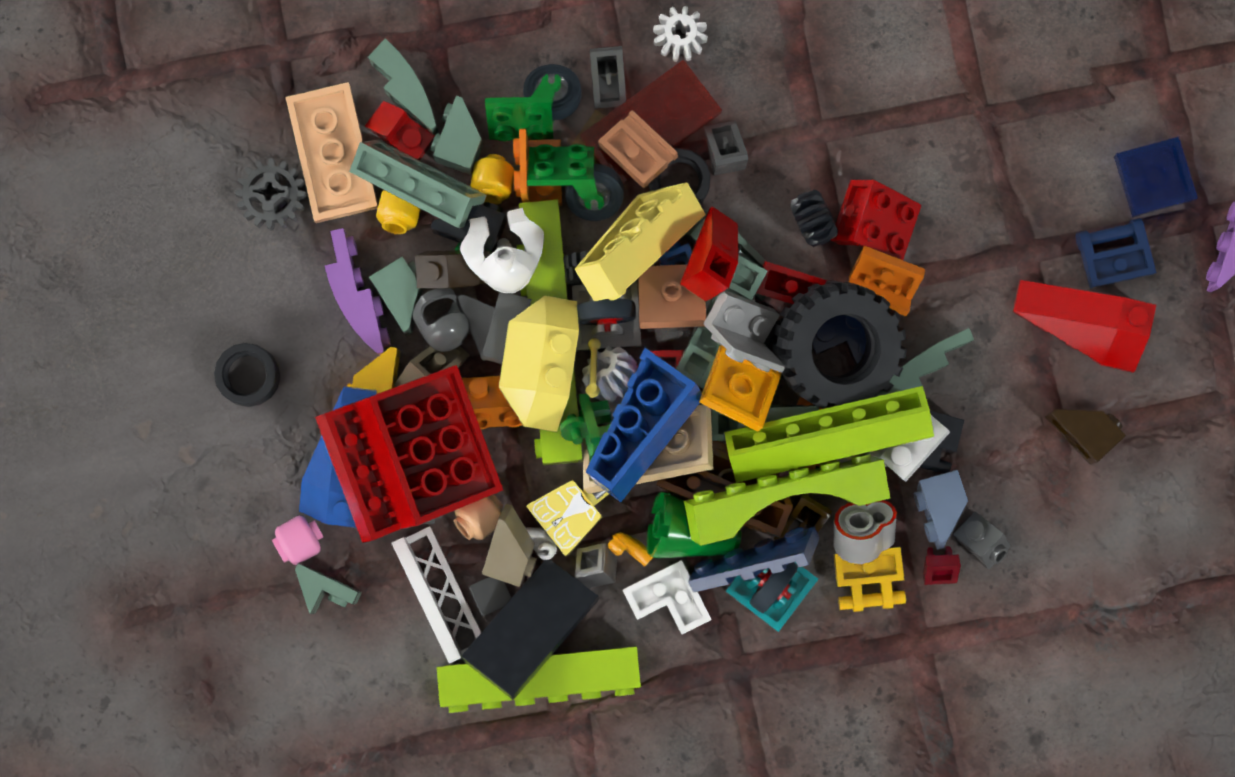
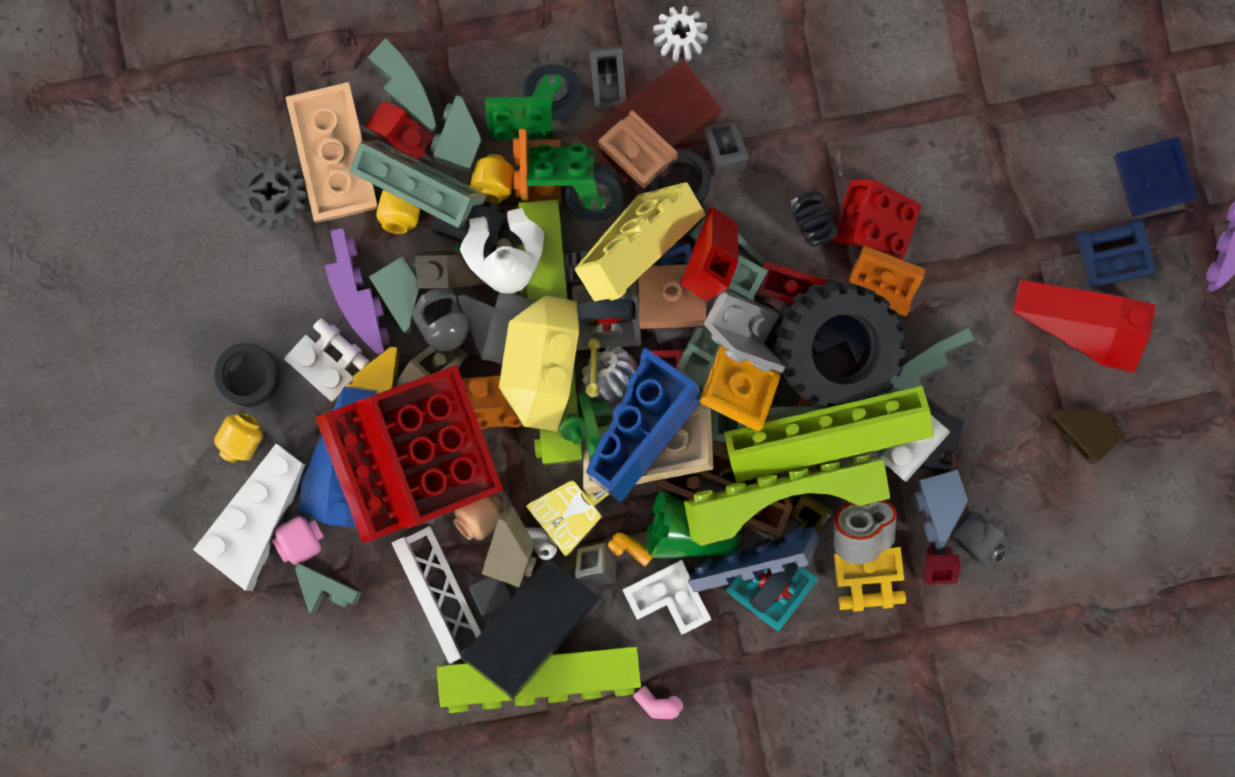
none -> white wedge [193,444,308,591]
none -> yellow head [214,412,264,463]
none -> white plate [284,318,370,403]
none -> bright pink arm [633,685,683,720]

